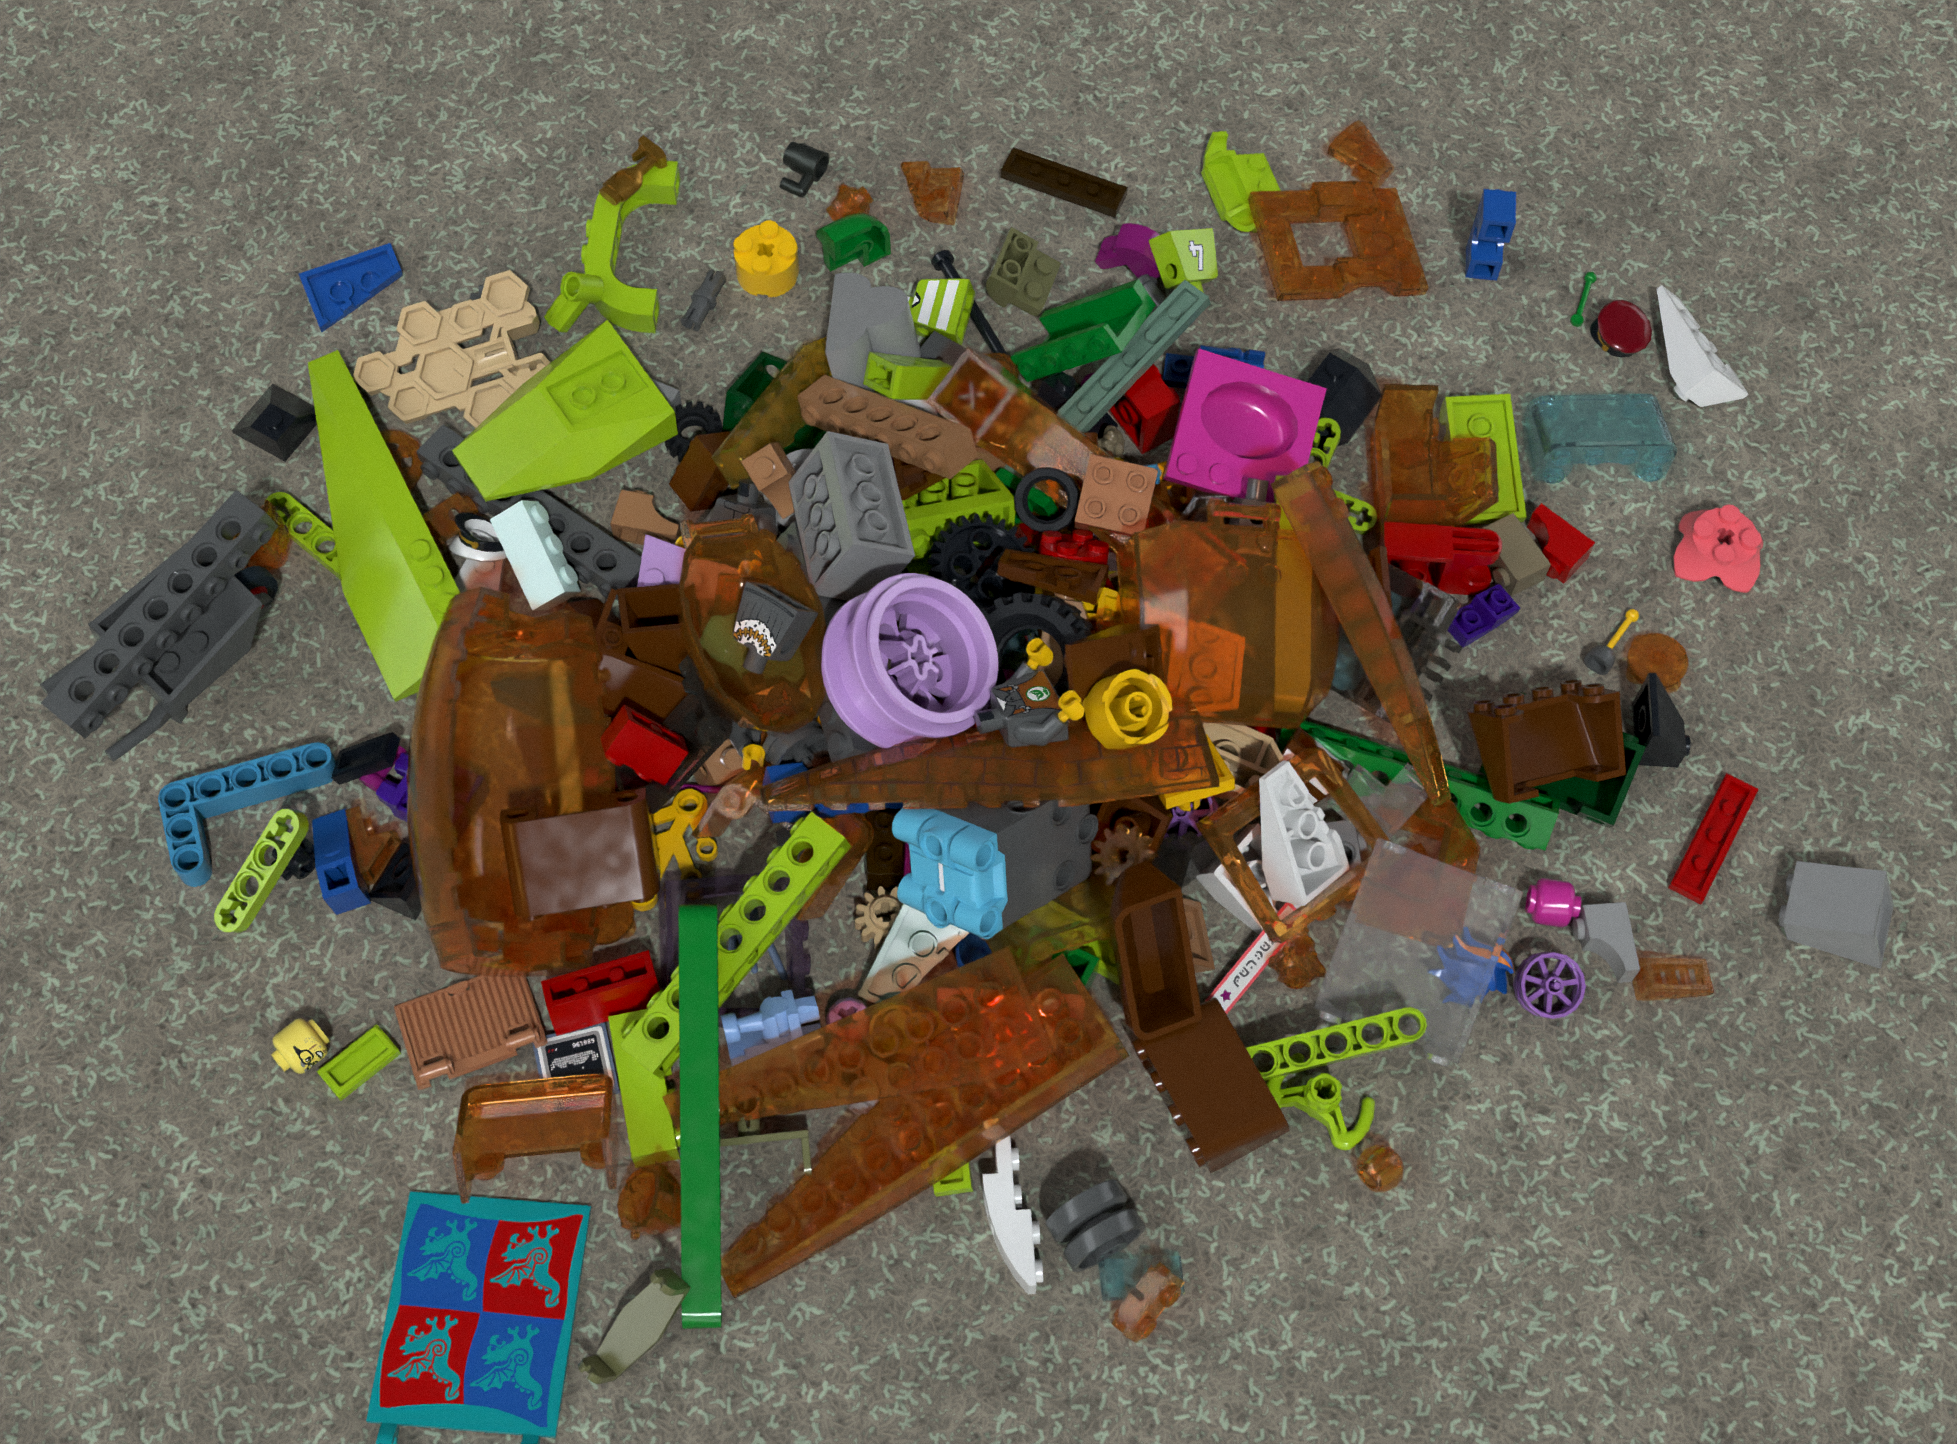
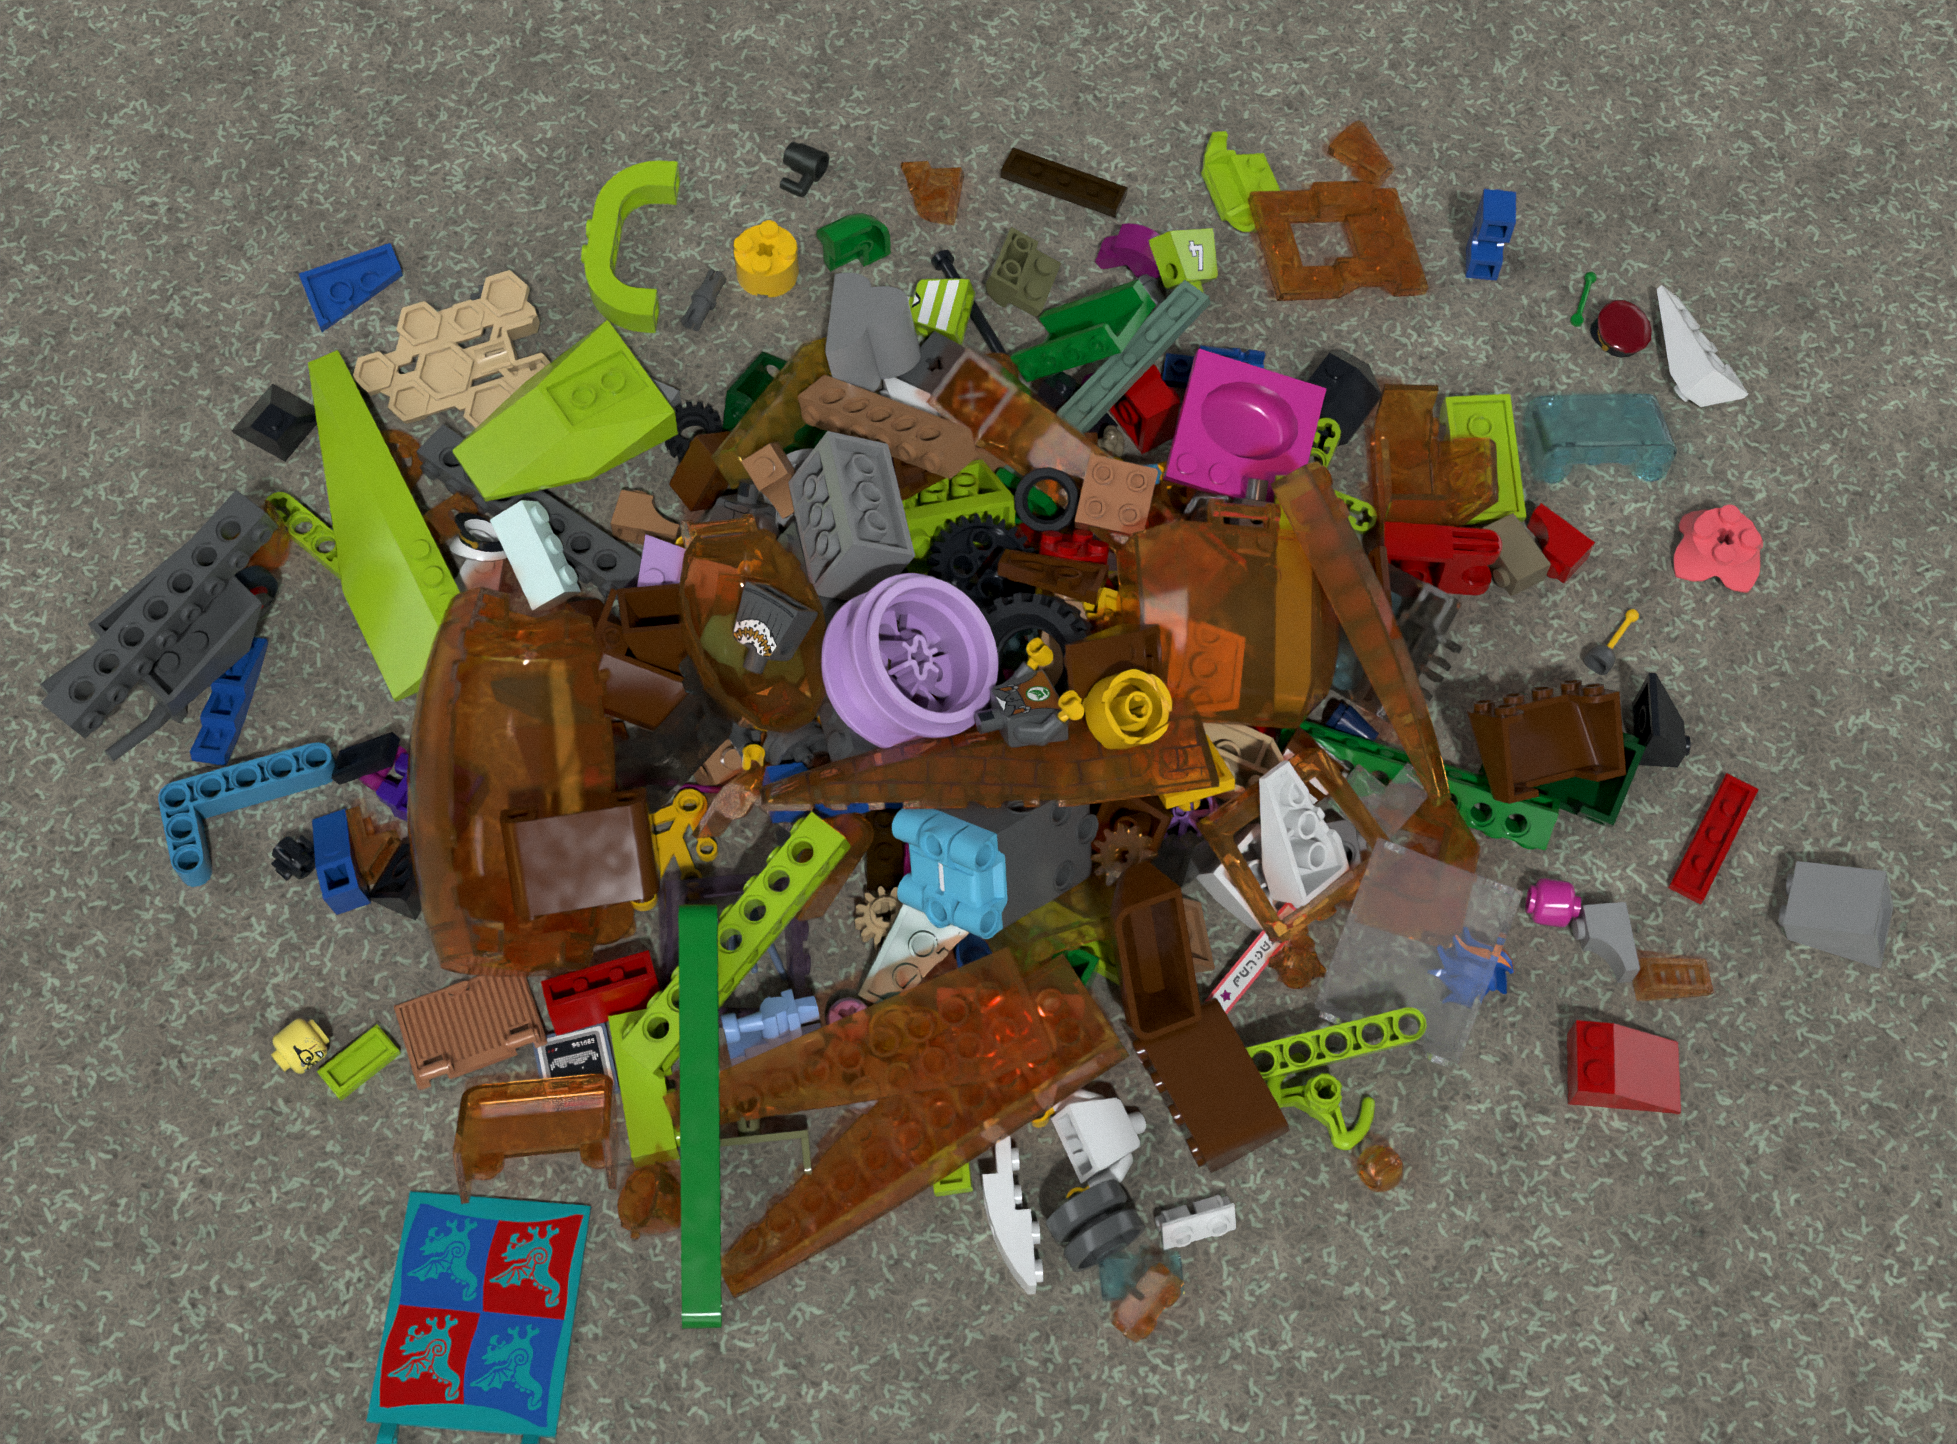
lime beam [214,809,309,933] -> none
lime piece [544,271,604,333] -> none
olive piece [578,1268,691,1384] -> none
pearl gold piece [599,135,667,206] -> none
red brick [600,705,689,786] -> none
clear orange rock [826,183,874,221] -> none
lime slope [863,351,954,400] -> none
dark purple slope [1442,584,1521,648] -> none
medium lavender wheel [1513,952,1586,1019] -> none
clear orange piece [1625,633,1688,693] -> none
none -> blue slope [190,637,268,766]
none -> white torso [1028,1089,1146,1199]
none -> white hinge [1155,1194,1236,1250]
none -> dark blue cone [1325,703,1379,742]
none -> red slope [1567,1020,1681,1114]

